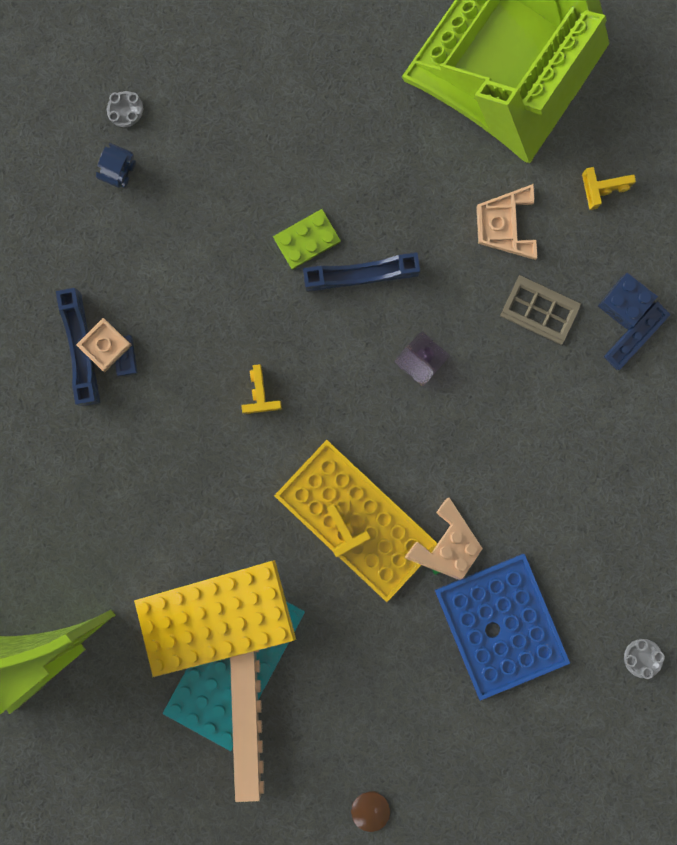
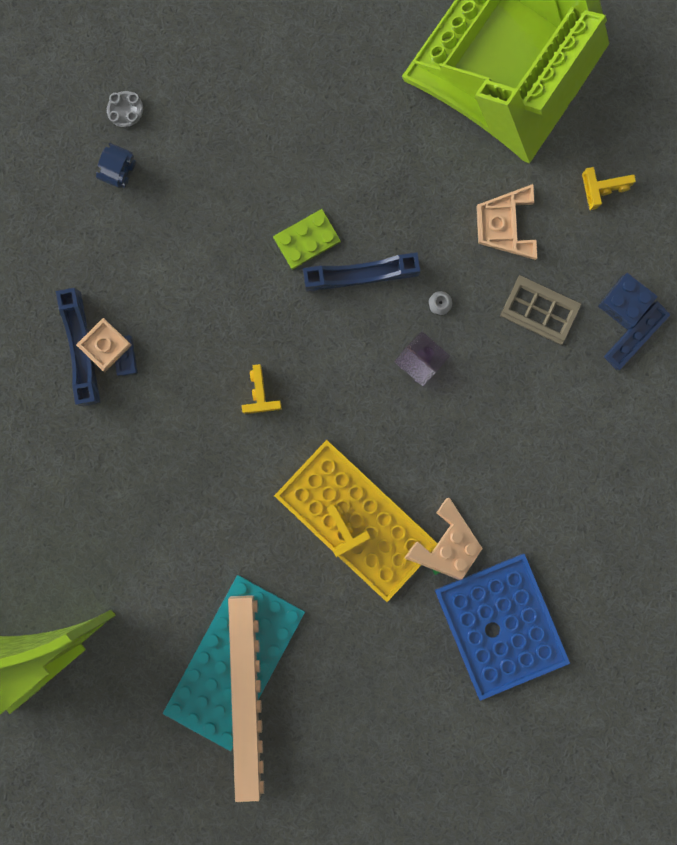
yellow plate [134,560,296,677] -> none
reddish brown dish [351,791,390,832] -> none
light grey dish [624,639,665,679] -> none
none -> light grey plate [428,291,452,315]

